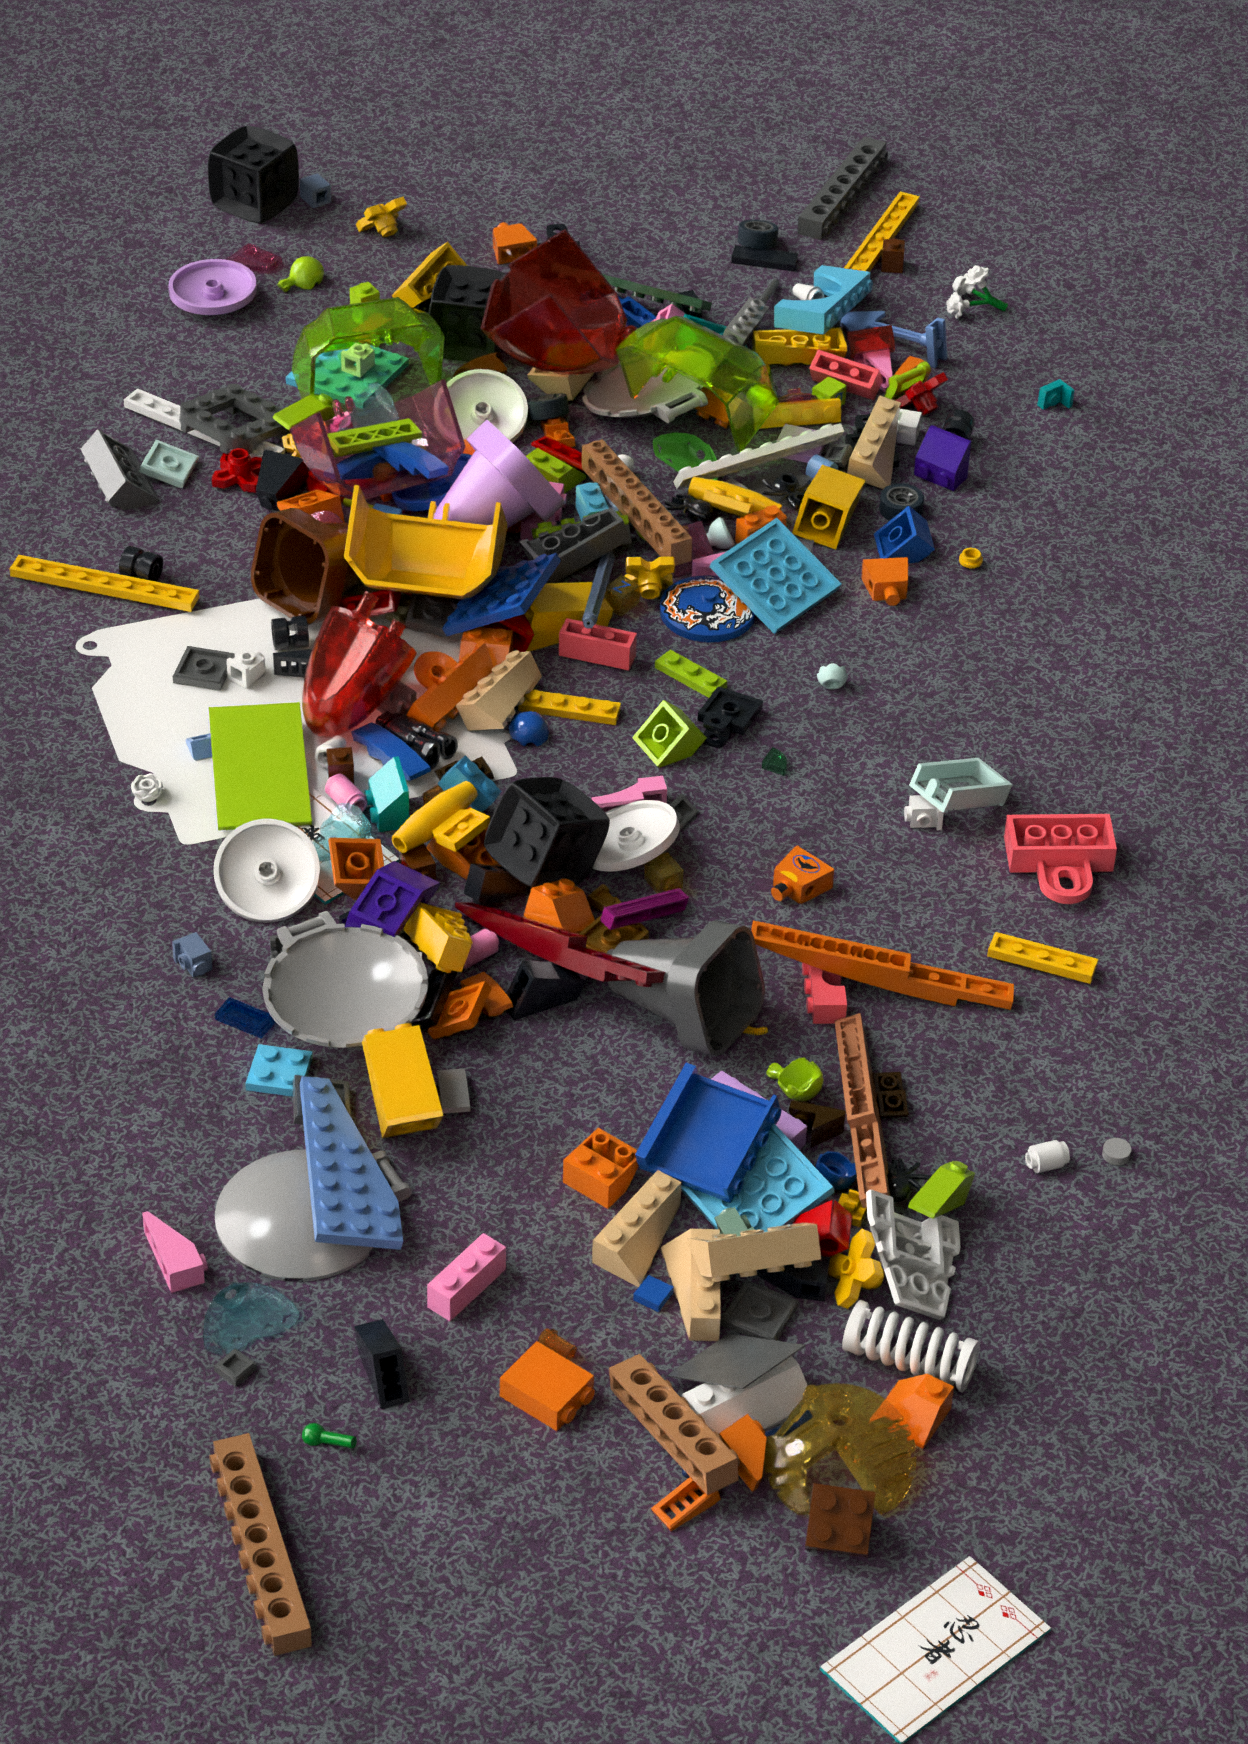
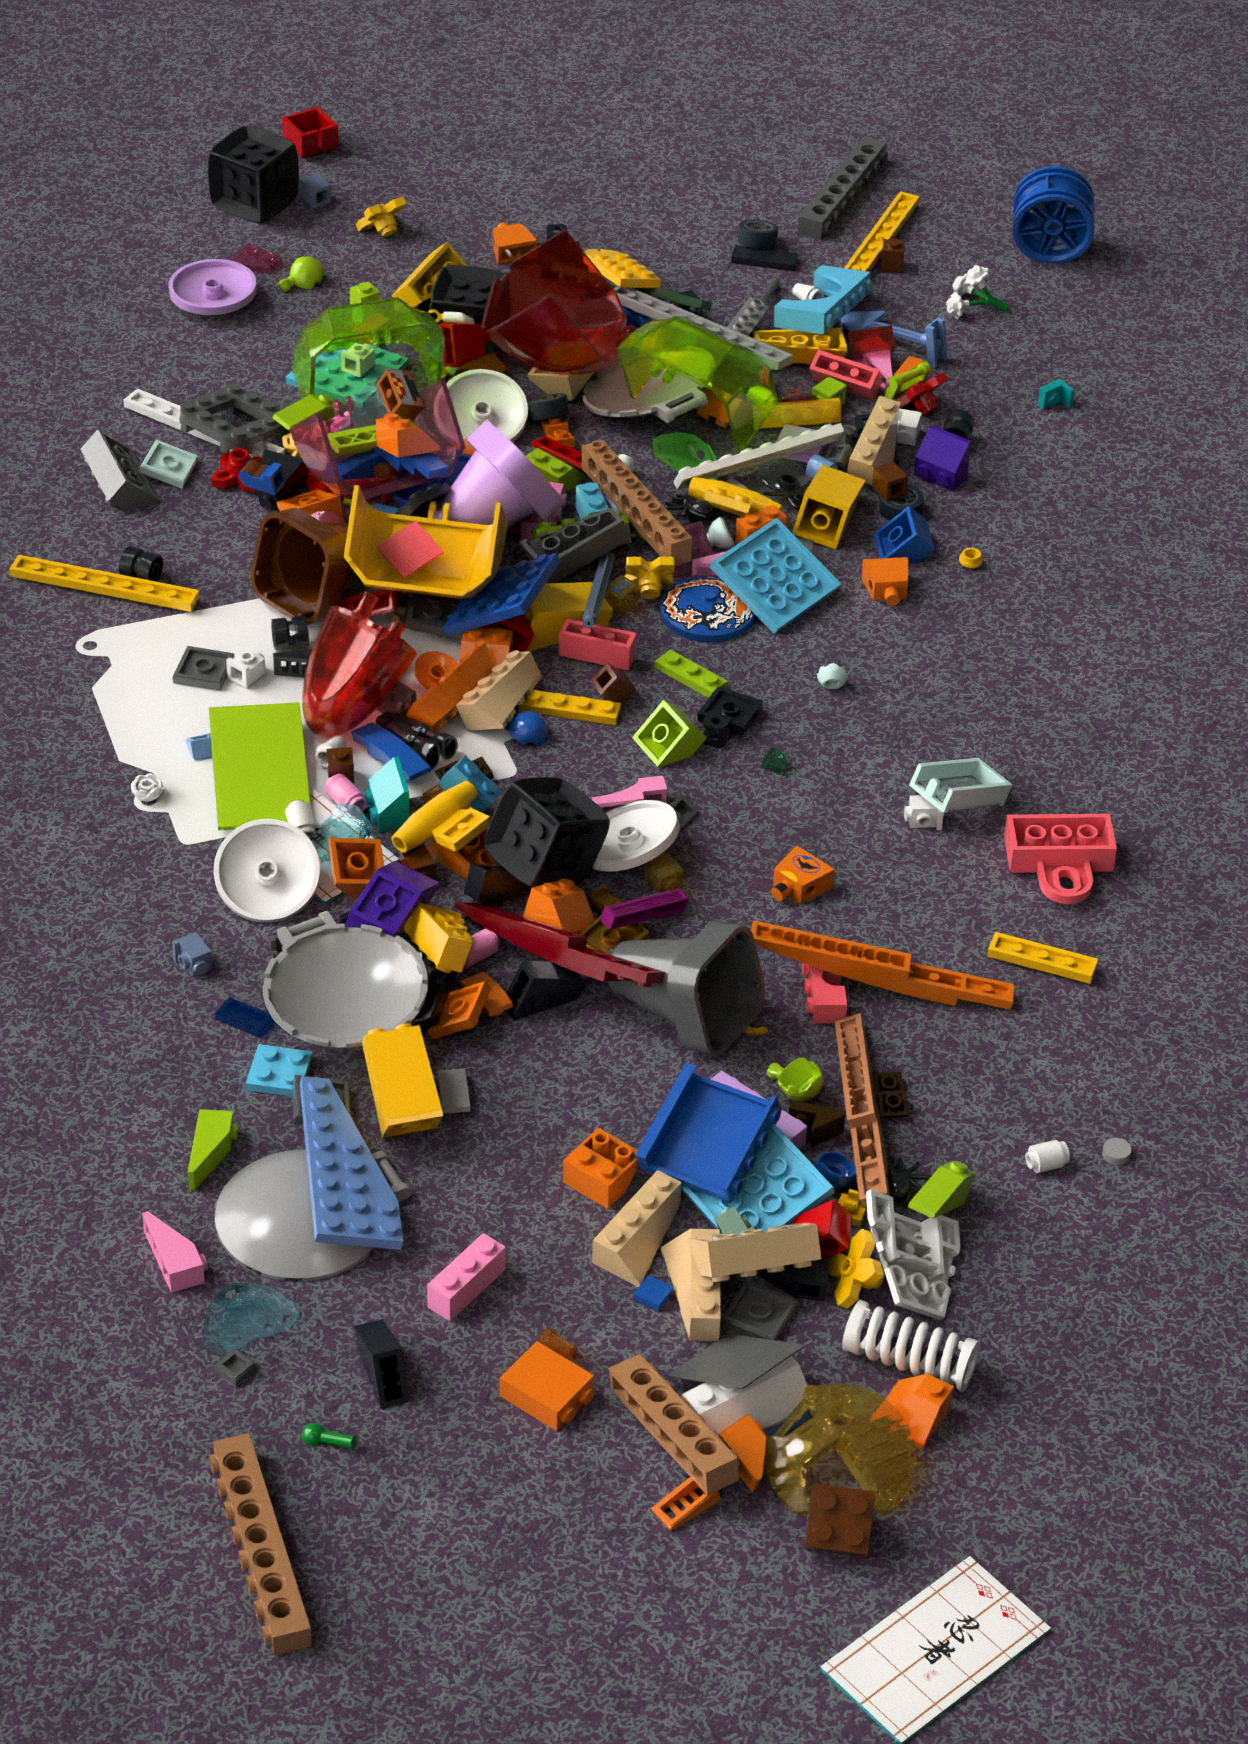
none -> lime slope [188,1109,239,1191]
none -> blue leg [238,460,287,495]
none -> red piece [282,107,339,158]
none -> white brick [285,800,316,839]
none -> dark orange brick [376,368,424,422]
none -> orange slope [376,414,440,458]
none -> coral piece [376,521,444,579]
none -> black plate [395,482,452,518]
none -> red torso [428,309,493,379]
none -> yellow plate [583,249,661,288]
none -> reddish brown brick [591,663,636,704]
none -> light grey plate [608,286,793,370]
none -> reddish brown brick [872,461,908,501]
none -> blue wheel [1013,166,1094,263]

